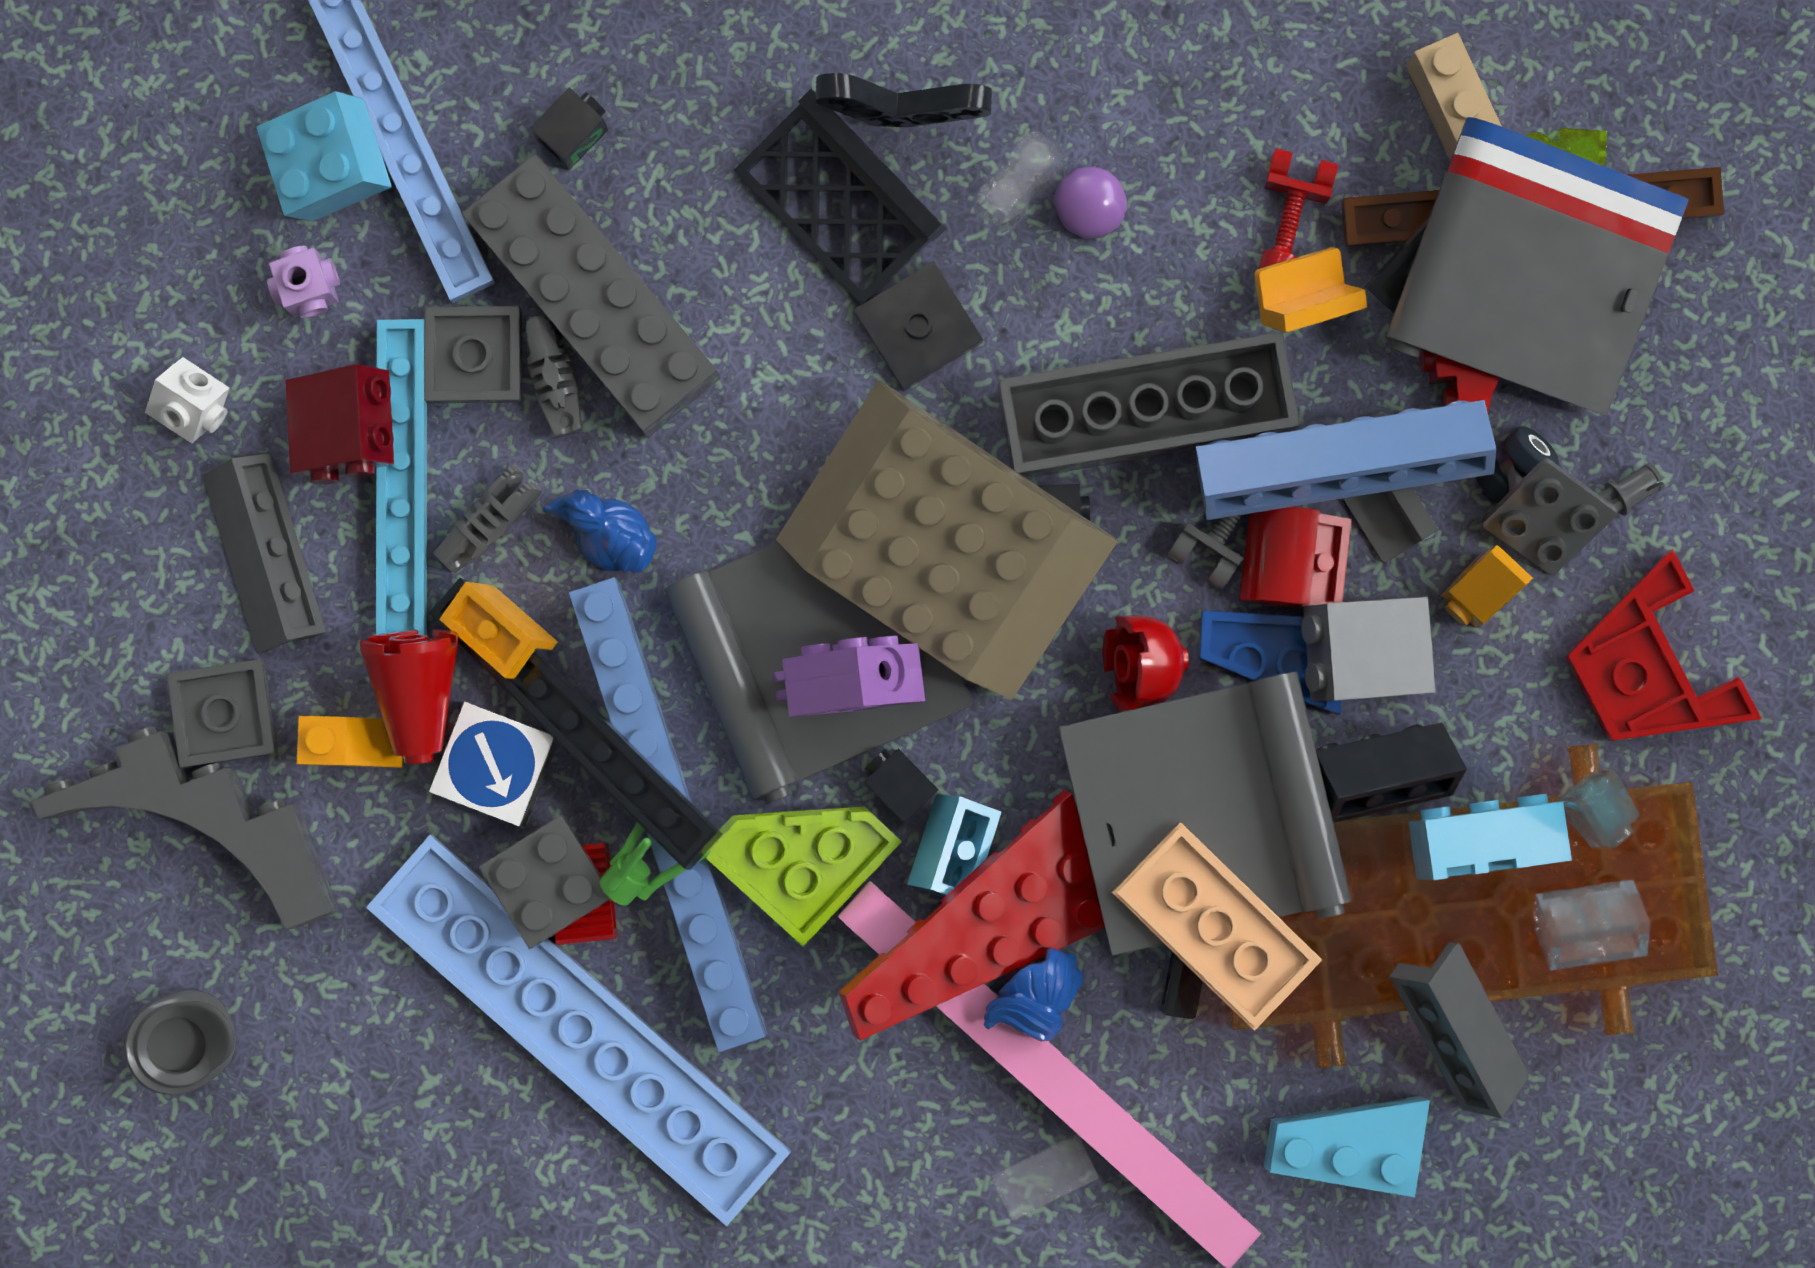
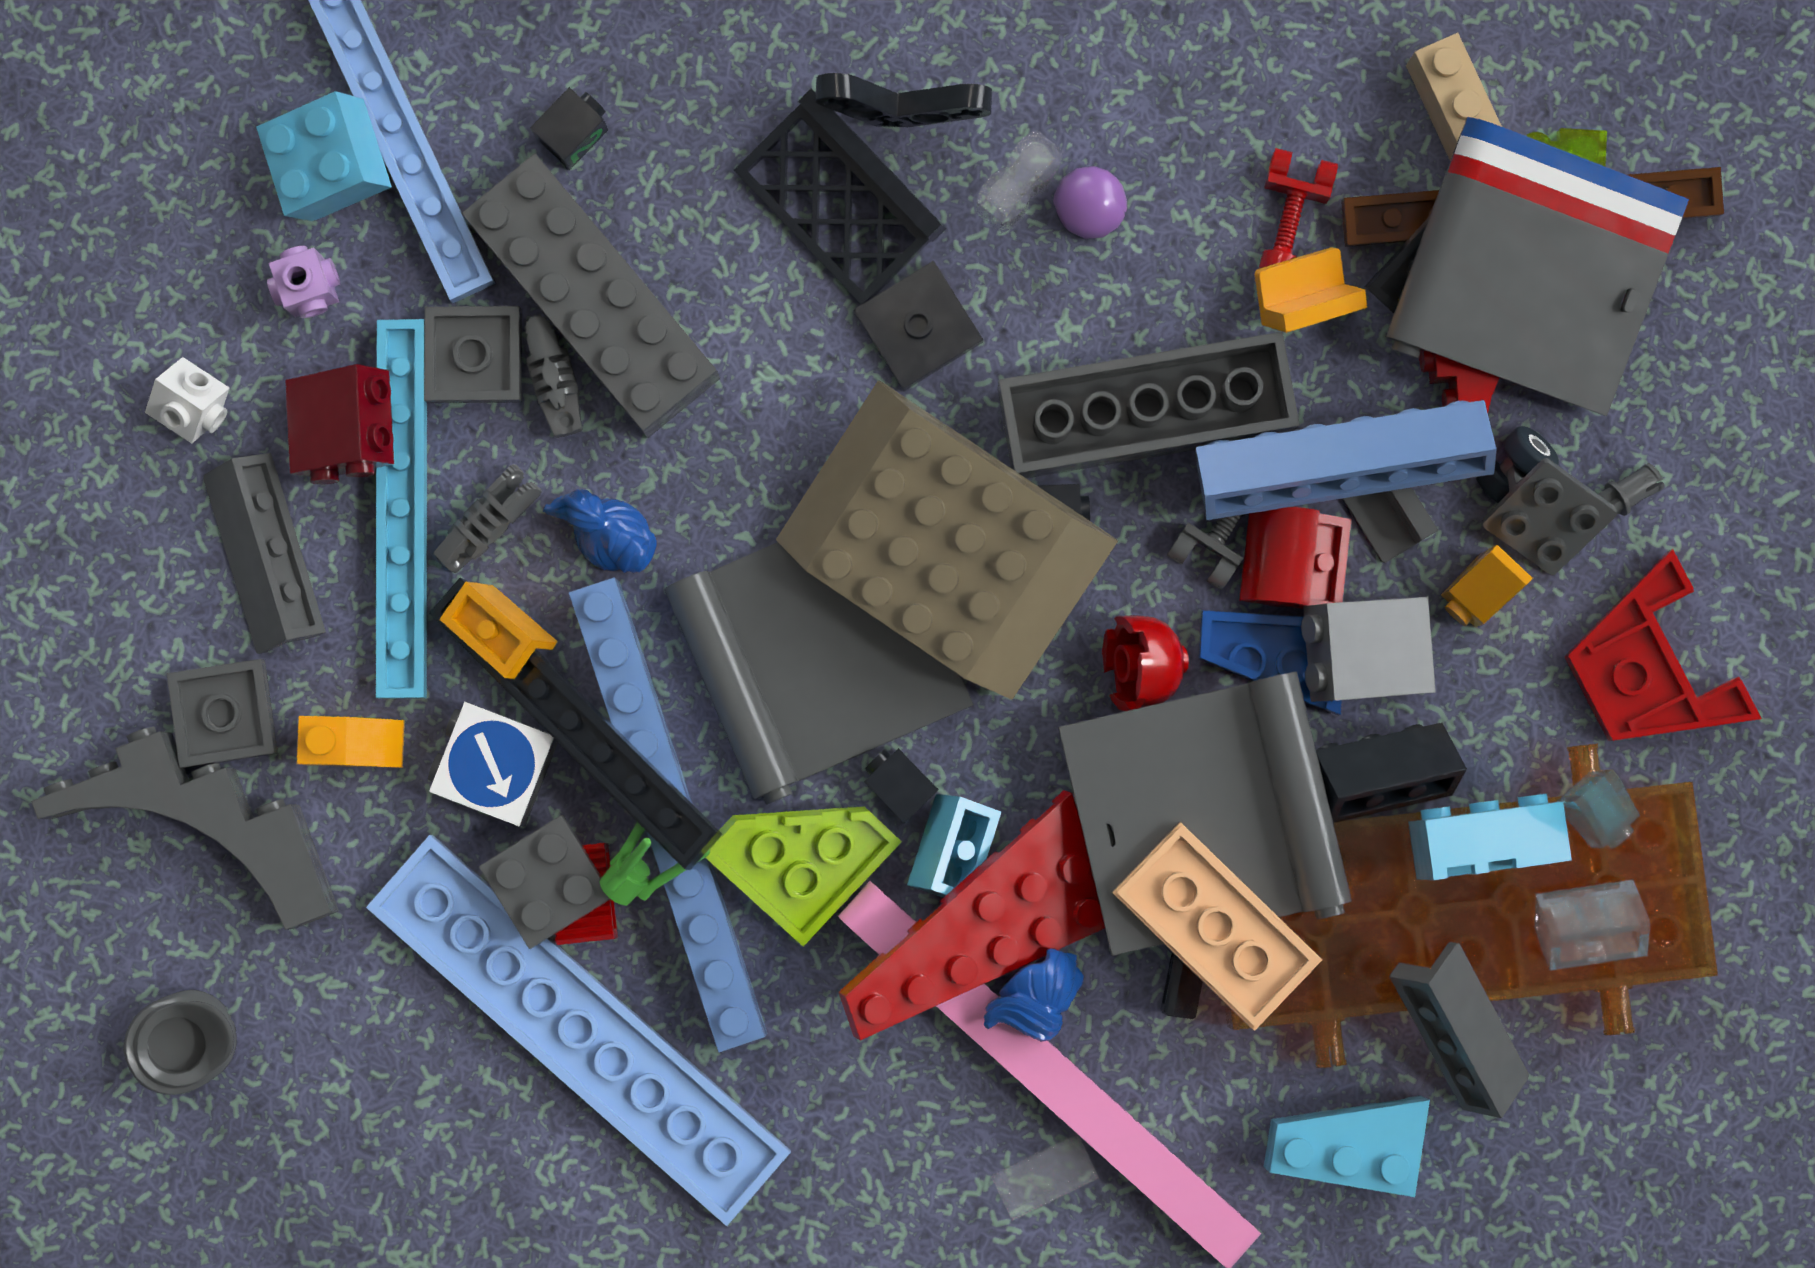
red cone [359,630,458,764] -> none
medium lavender brick [773,636,925,717] -> none

